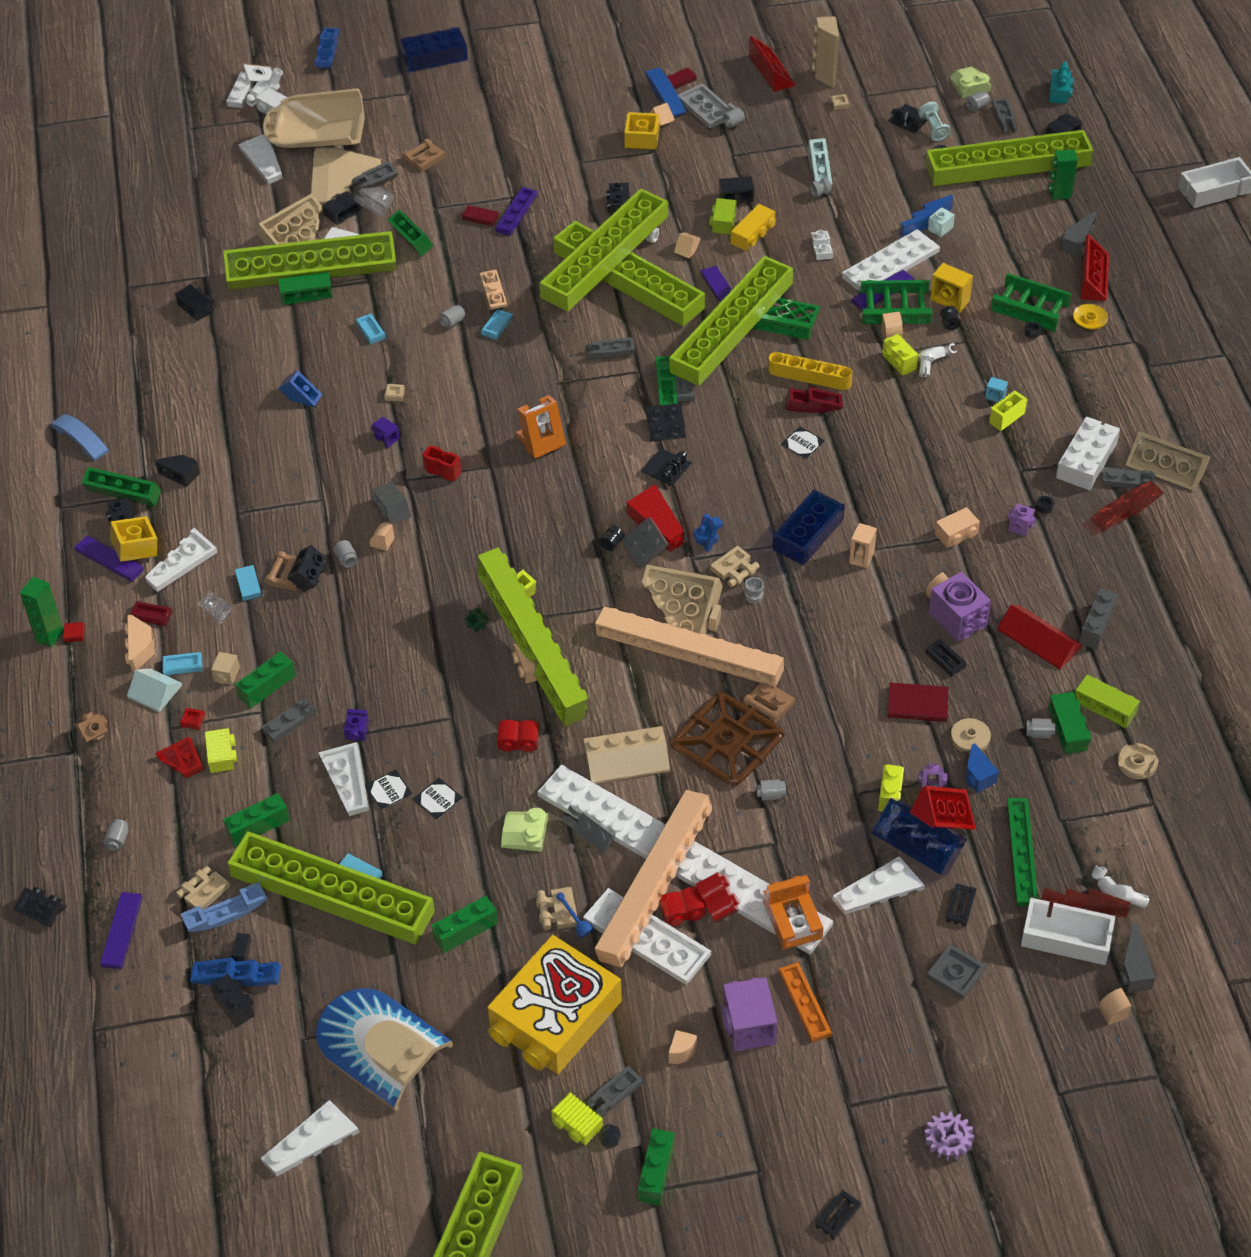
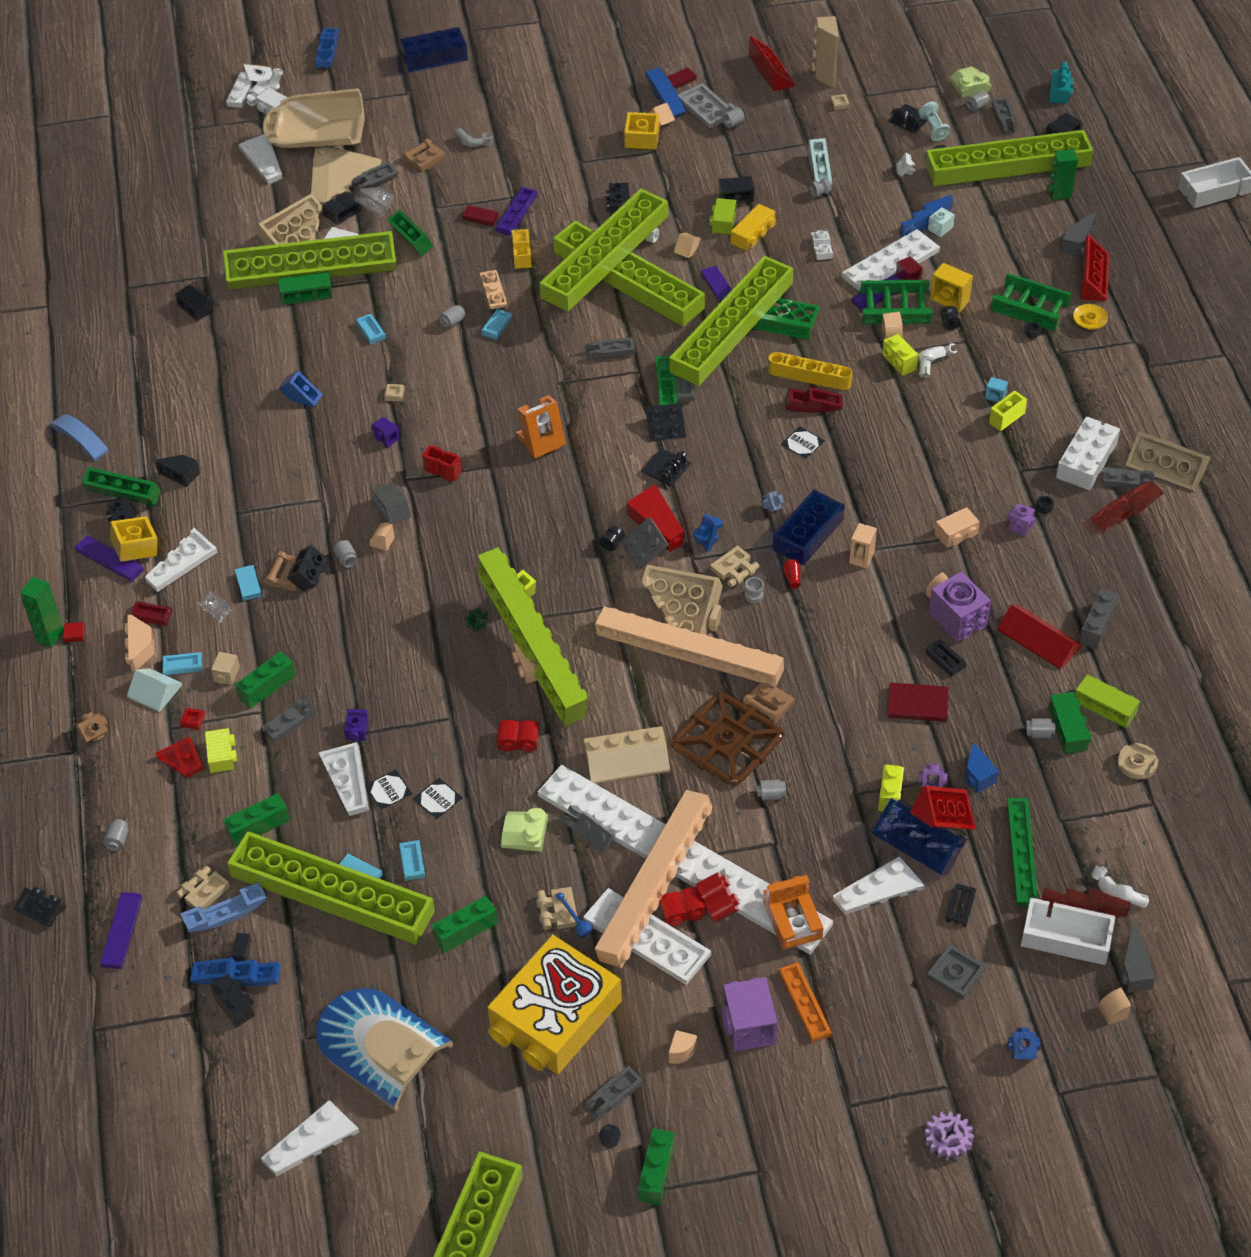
neon yellow brick [551,1092,603,1145] -> none
black tile [816,1190,861,1240] -> none
tan plate [951,718,991,754] -> none
none -> medium azure tile [399,840,425,881]
none -> light grey piece [455,128,493,148]
none -> yellow slope [512,229,532,269]
none -> sand blue gear [760,491,785,512]
none -> red cone [782,559,801,589]
none -> white tile [896,153,915,177]
none -> dark red brick [896,256,923,280]
none -> blue brick [1007,1028,1040,1060]

